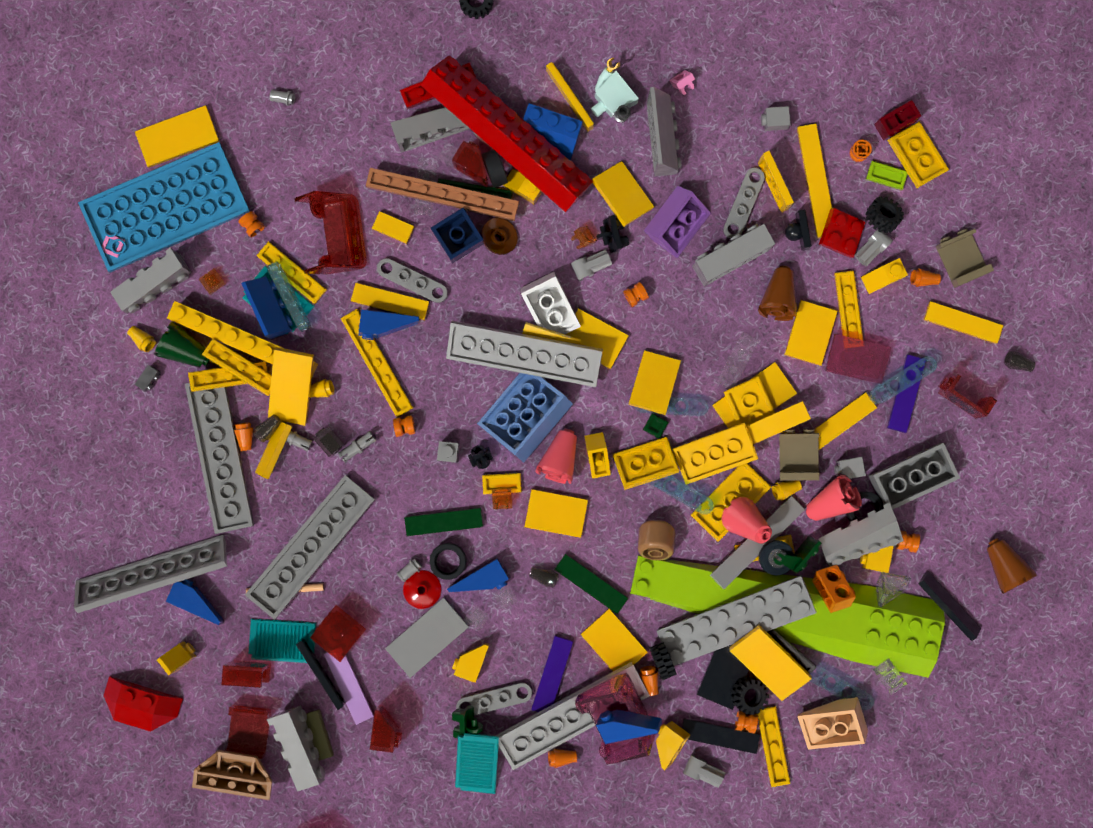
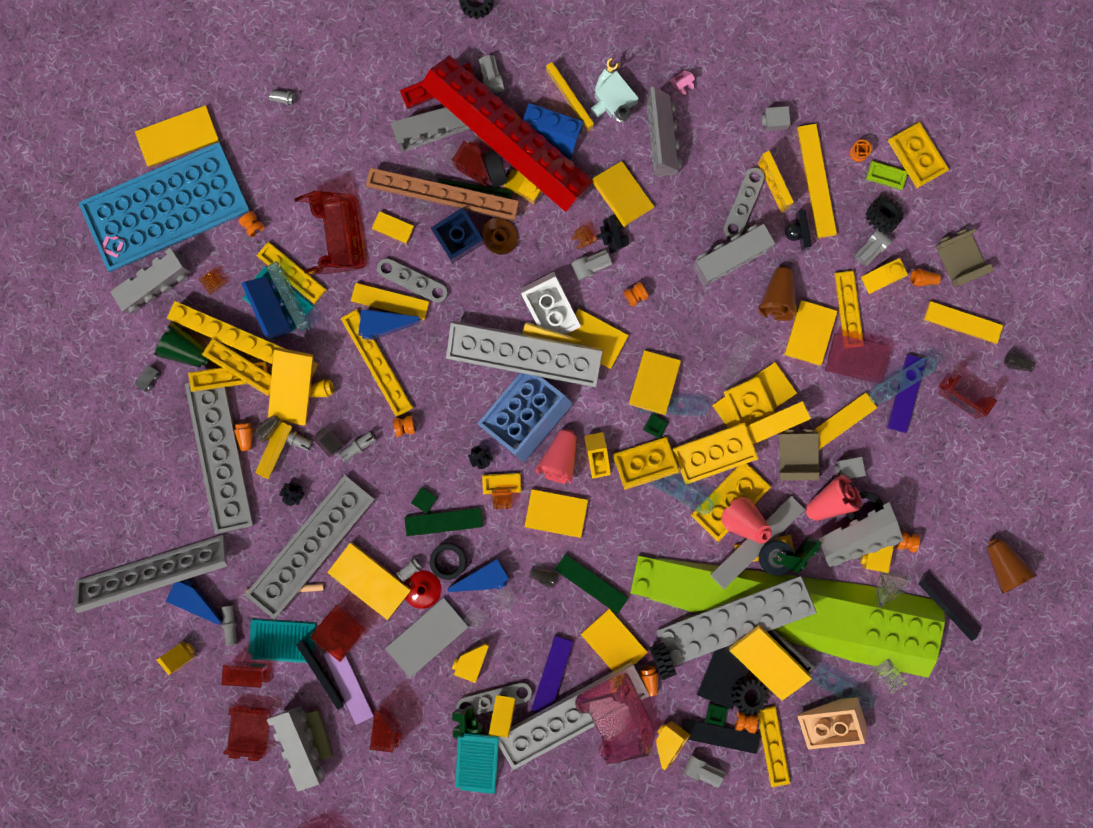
red wedge [104,676,183,732] -> none
yellow cone [127,326,156,352] -> none
medium nougat wedge [192,750,272,800] -> none
light grey brick [437,441,460,463] -> none
orange cone [548,749,577,768] -> none
blue slope [596,710,662,744] -> none
medium nougat head [638,520,675,560] -> none
medium lavender slope [644,186,711,258] -> none
yellow cone [772,480,802,501] -> none
orange brick [812,565,856,613] -> none
red plate [819,208,865,258] -> none
light grey brick [869,443,960,510] -> none
dark red brick [874,100,922,140] -> none
none -> light grey pin [221,606,238,646]
none -> black gear [279,482,305,506]
none -> yellow tile [327,542,412,620]
none -> dark green tile [411,487,437,514]
none -> light grey piece [479,55,504,94]
none -> yellow tile [489,695,516,738]
none -> dark green tile [704,703,728,727]

